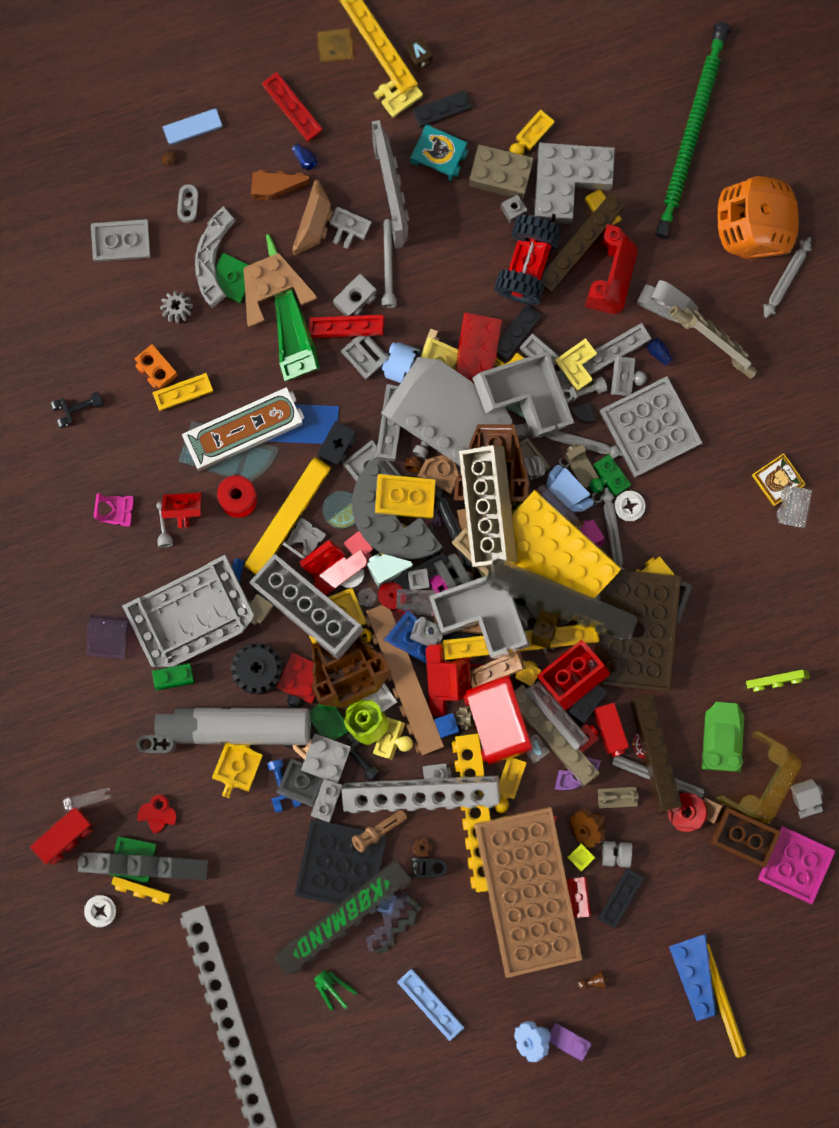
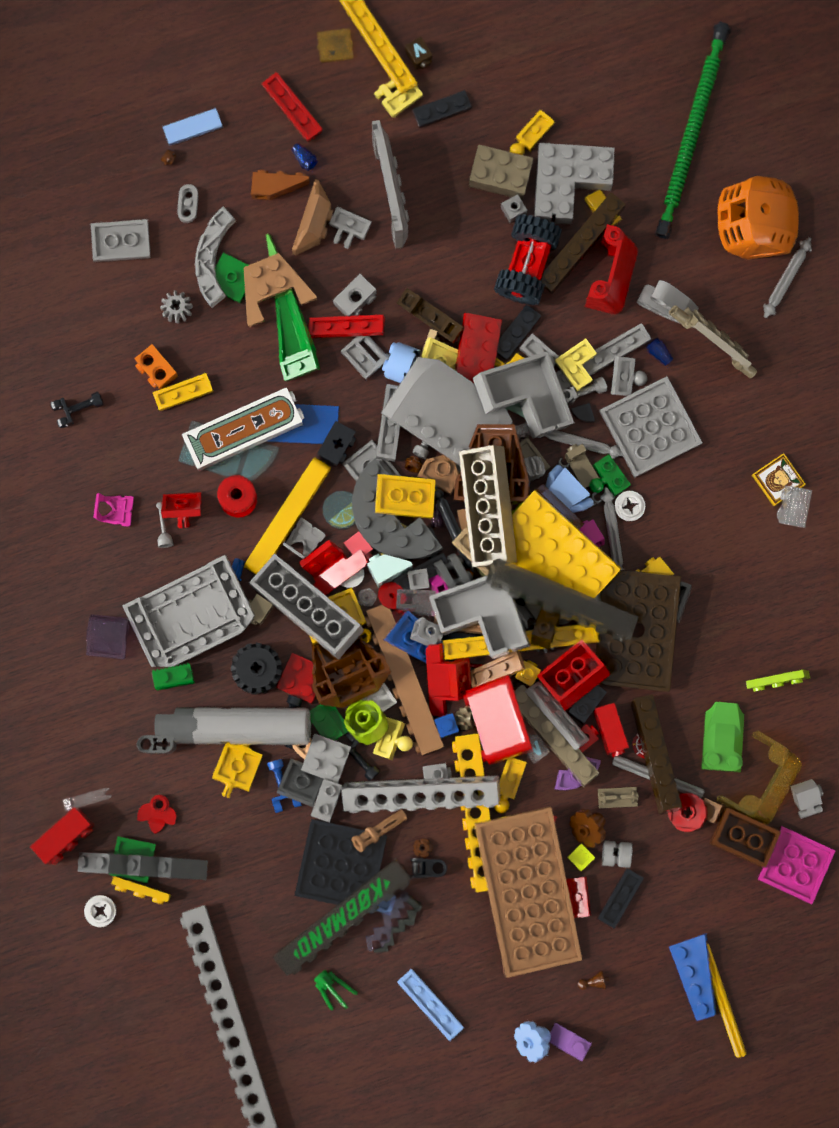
light grey piece [382,219,397,308] -> none
teal panel [410,125,469,181] -> none
none -> dark brown slope [397,288,464,343]

